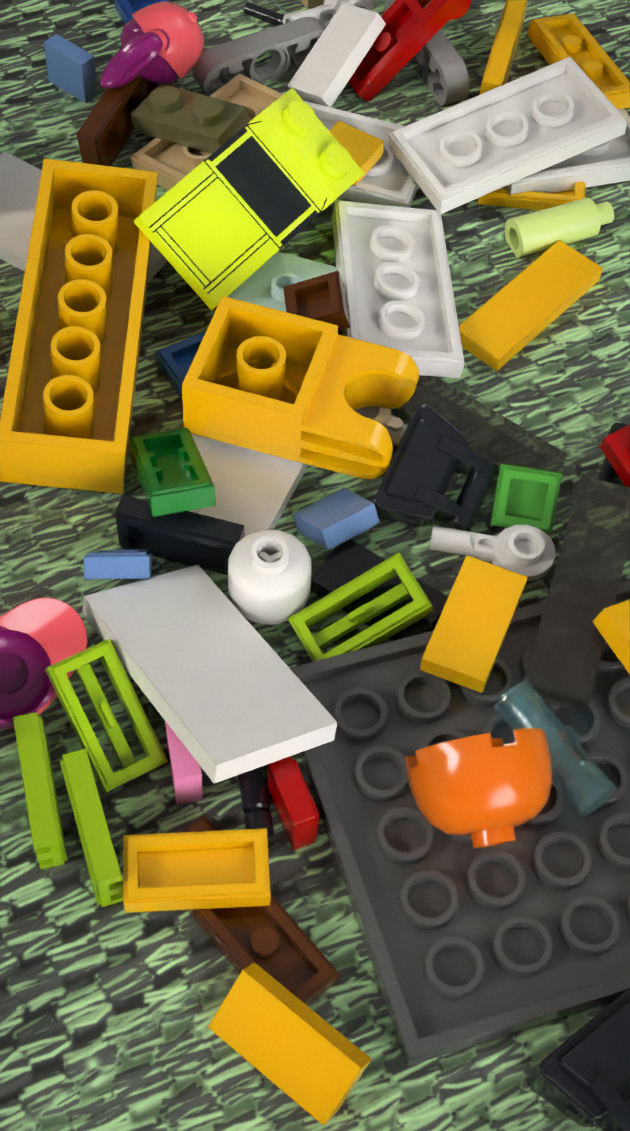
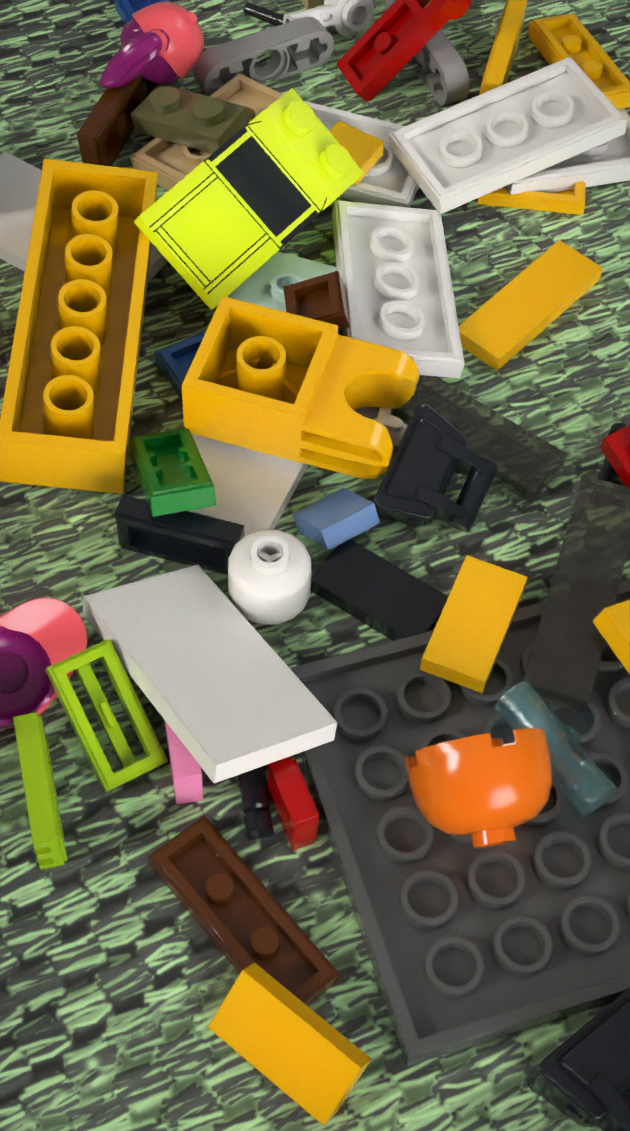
medium blue tile [44,34,98,103] -> none
lime tile [59,748,123,907] -> none
medium blue tile [84,549,153,580] -> none
yellow tile [123,828,271,913] -> none
white tile [287,3,386,107] -> none
lime tile [287,552,434,662] -> none
white plate [429,525,556,582] -> none
bright green tile [490,462,562,535] -> none
yellowish green cylinder [505,198,614,258] -> none

